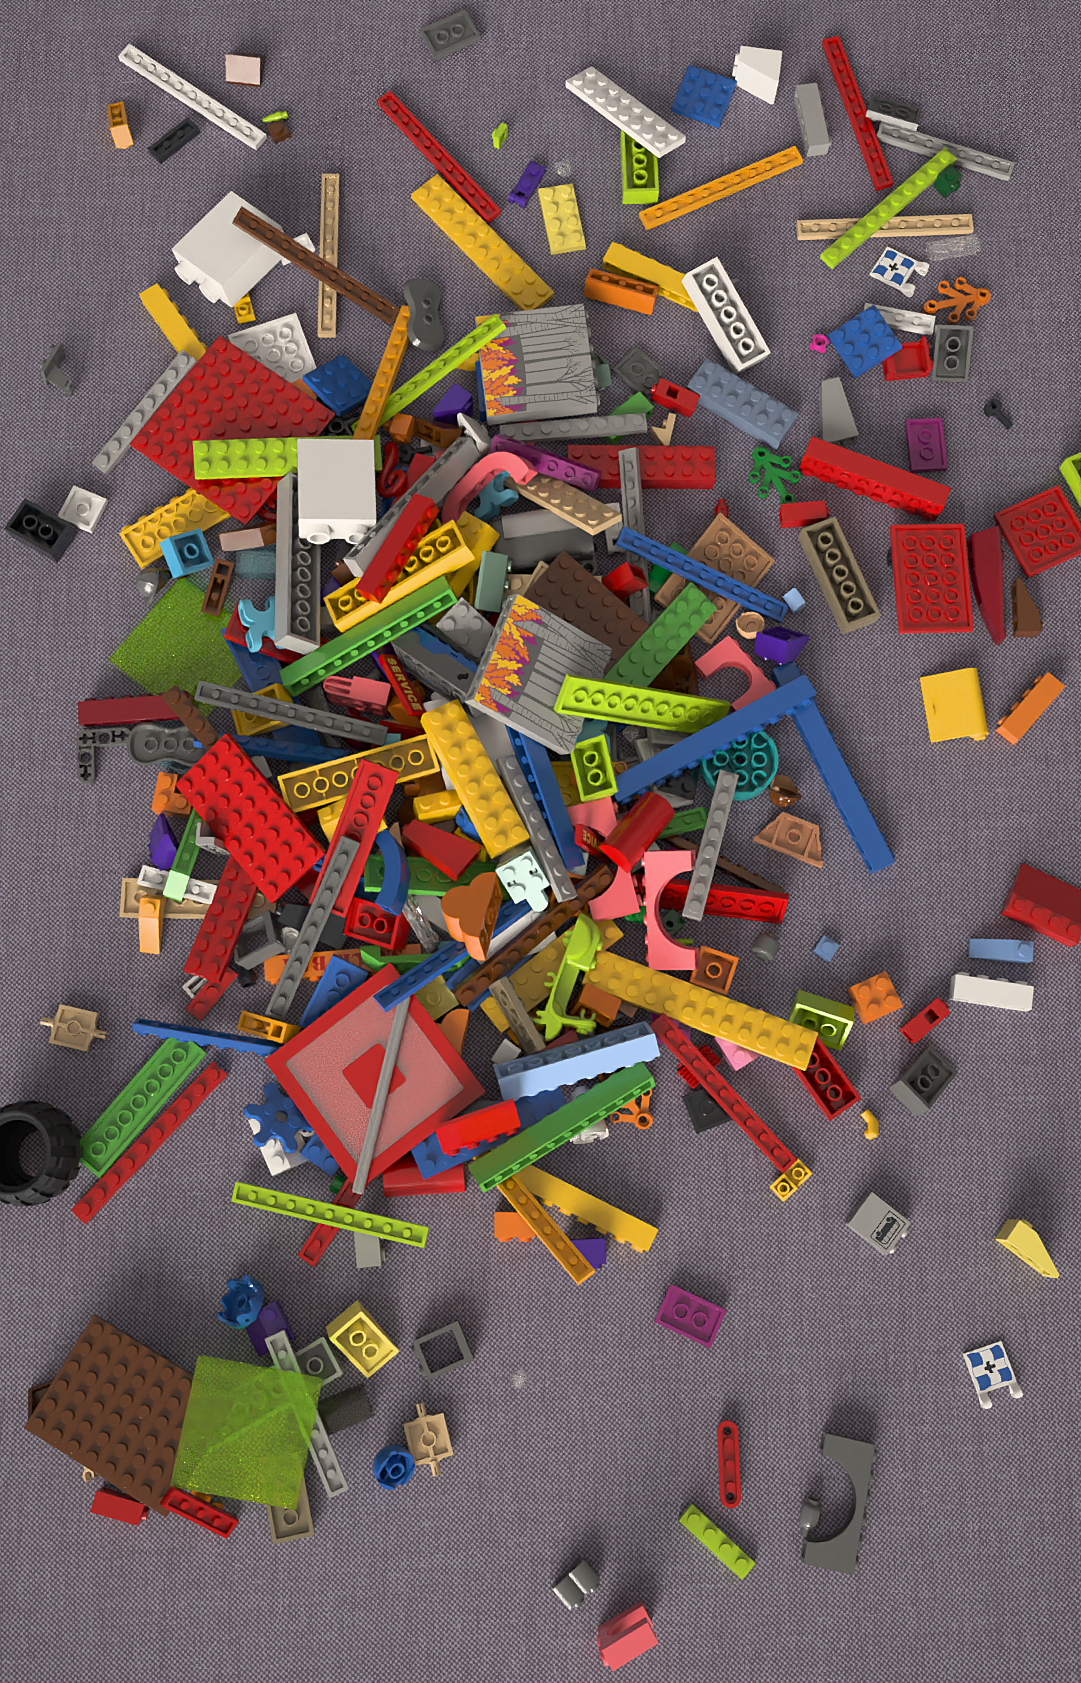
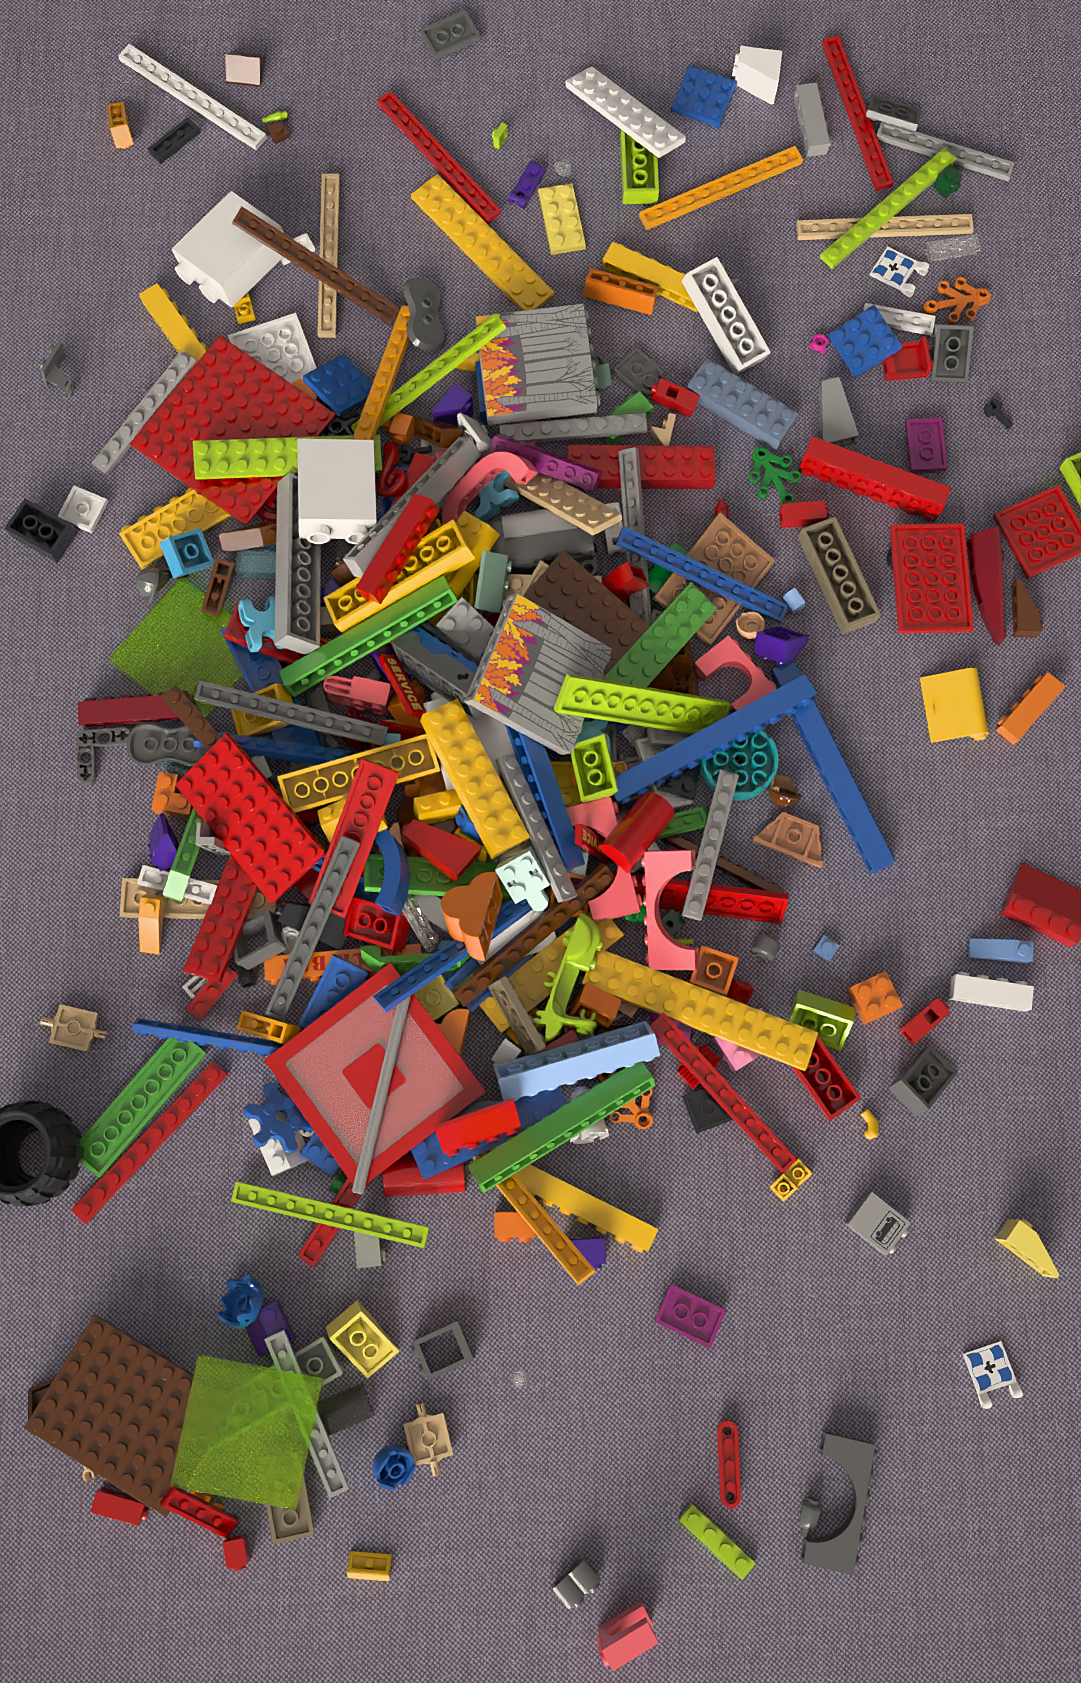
none -> red brick [222,1534,251,1571]
none -> yellow slope [347,1551,392,1581]
none -> red slope [726,978,754,1005]

